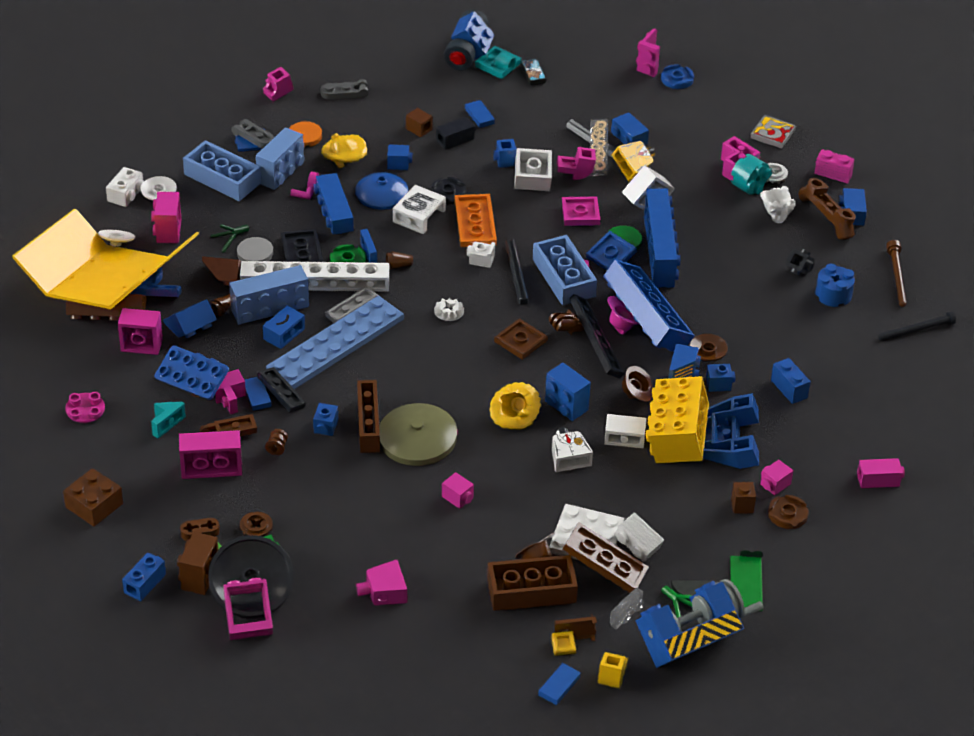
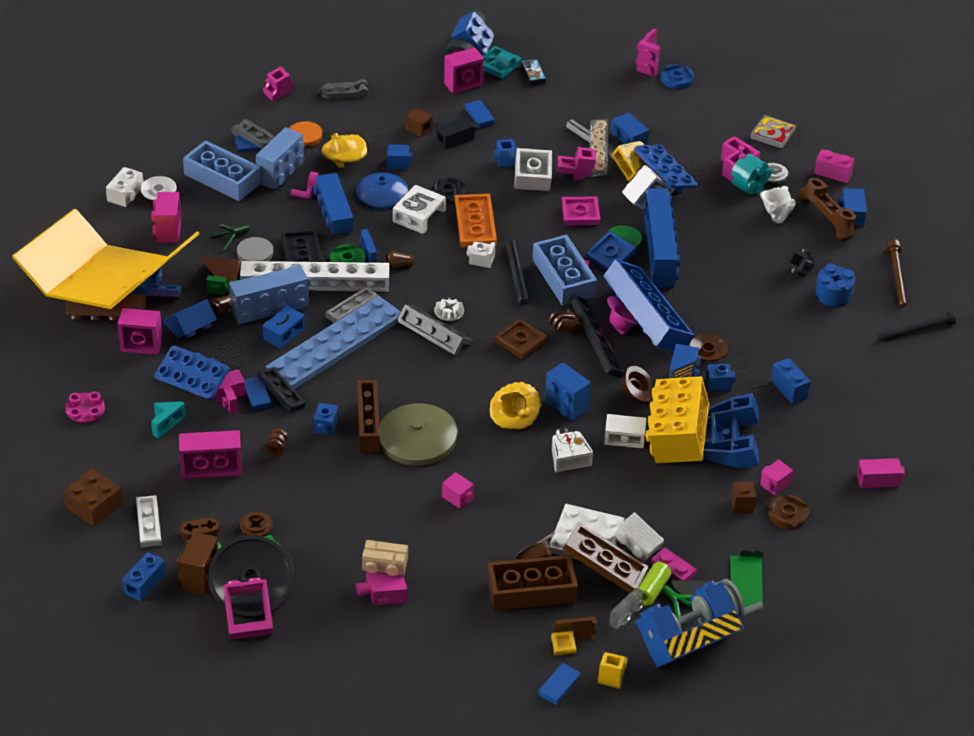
white dish [98,230,135,246] -> none
reddish brown hinge [199,414,257,436] -> none
none -> white tile [136,495,162,547]
none -> green plate [206,275,238,296]
none -> tan brick [362,540,408,576]
none -> fence [397,304,473,356]
none -> dark pink brick [444,48,484,94]
none -> blue bracket [634,145,697,192]
none -> lime brick [634,562,671,605]
none -> dark pink plate [651,548,697,581]

